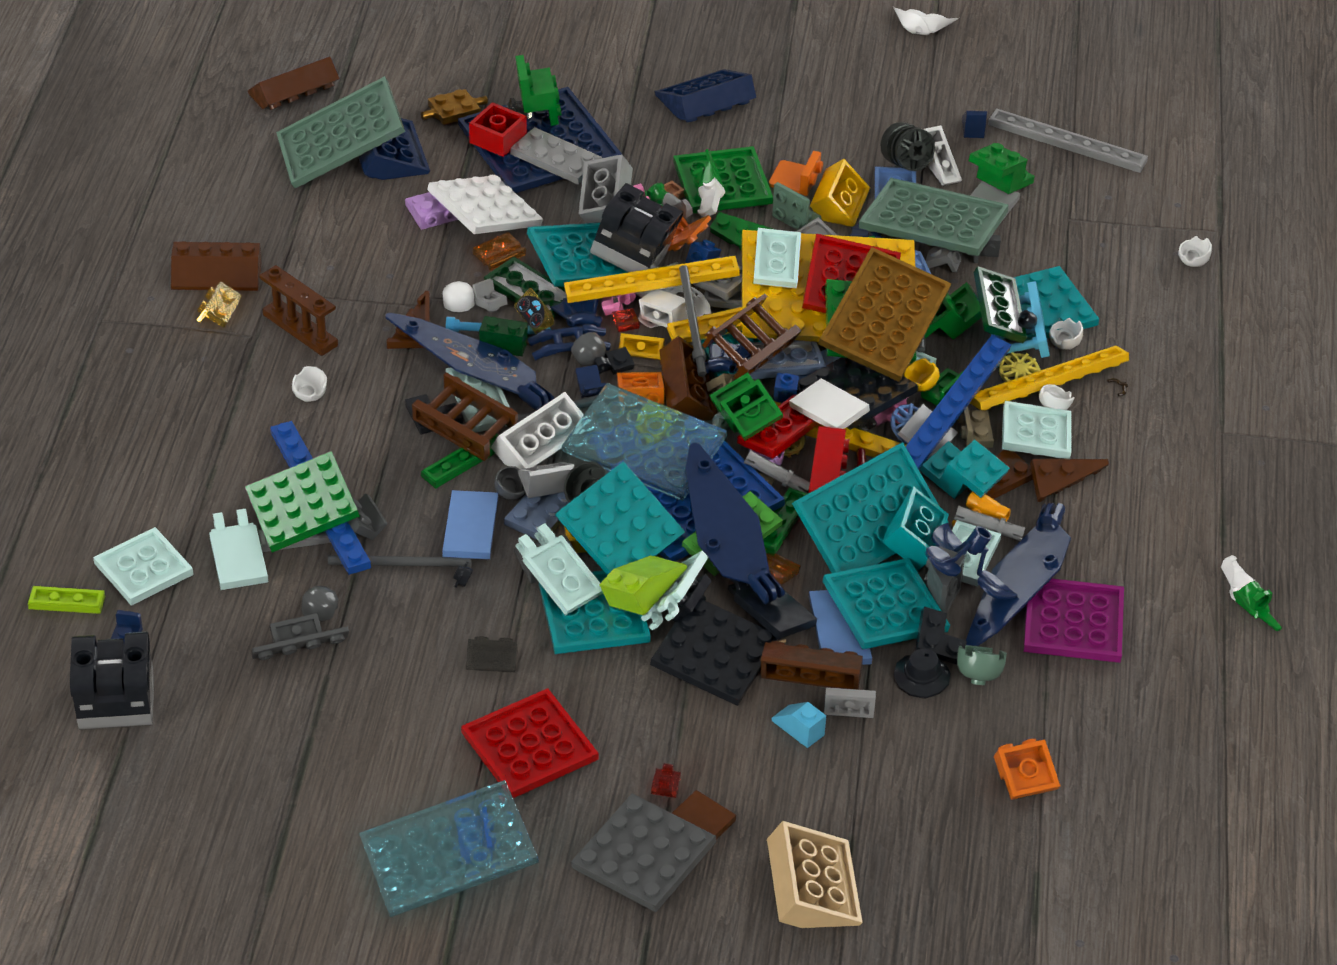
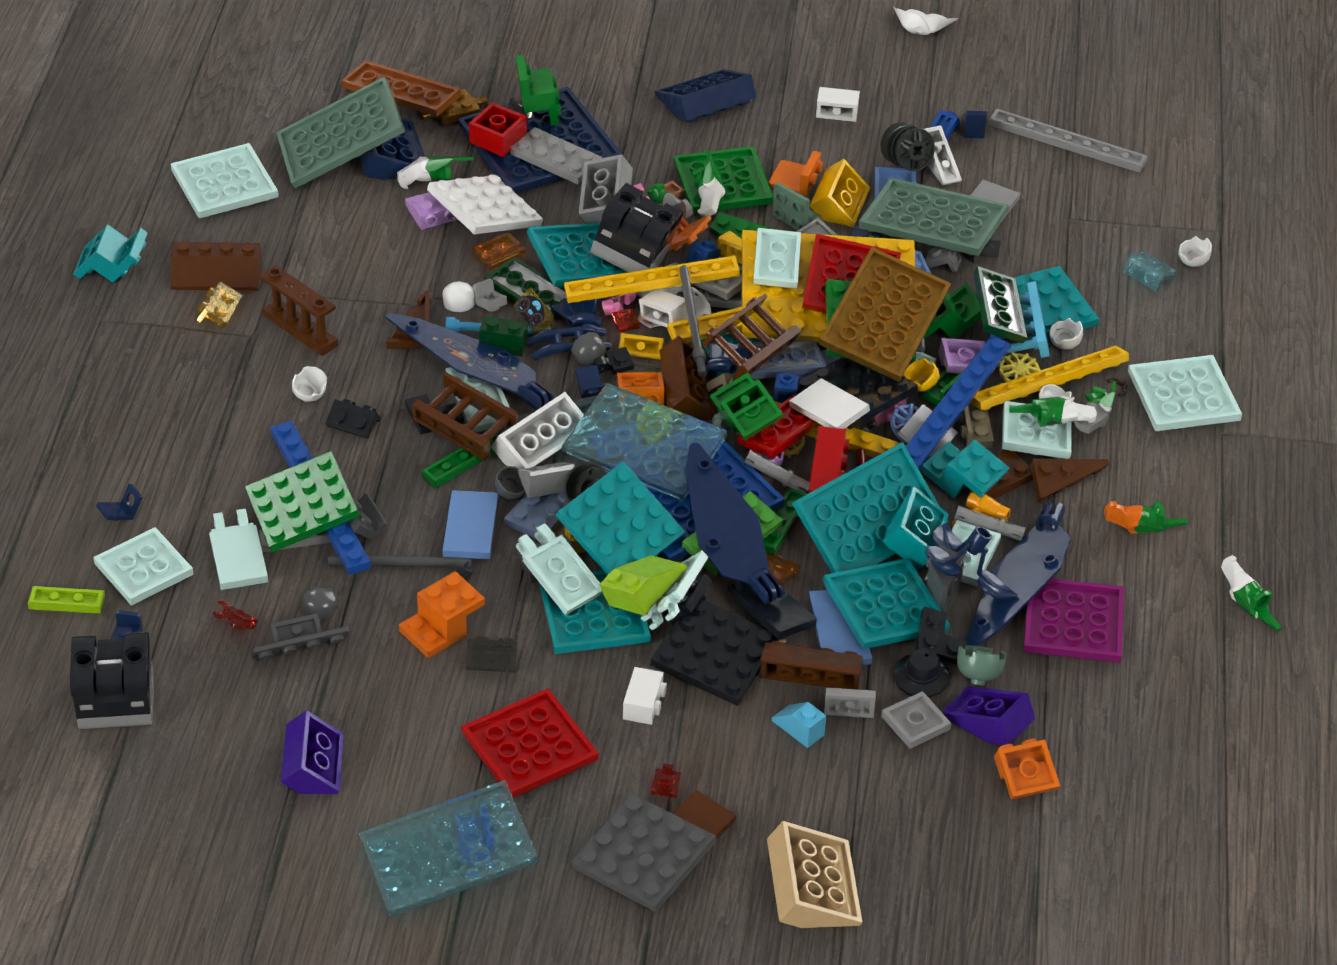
reddish brown slope [248,57,340,110] -> none
green bracket [969,143,1035,194] -> none
black hinge [1018,310,1037,329] -> none
none -> teal bracket [73,224,147,283]
none -> dark blue bracket [96,484,143,521]
none -> light aqua plate [171,143,279,219]
none -> clear red plate [213,600,258,630]
none -> dark purple slope [281,710,344,794]
none -> black bracket [325,399,381,439]
none -> dark orange plate [341,60,462,117]
none -> animal [397,156,474,189]
none -> orange bracket [399,571,486,659]
none -> white brick [623,667,667,725]
none -> yellow slope [718,231,742,264]
none -> white brick [816,87,860,122]
none -> light grey plate [881,691,951,749]
none -> blue bracket [930,110,961,140]
none -> lavender plate [938,338,985,374]
none -> dark purple slope [942,686,1035,746]
none -> animal [1009,396,1097,427]
none -> animal [1074,381,1116,434]
none -> animal [1104,501,1188,534]
none -> clear light blue bracket [1123,251,1177,291]
none -> light aqua plate [1128,355,1242,431]

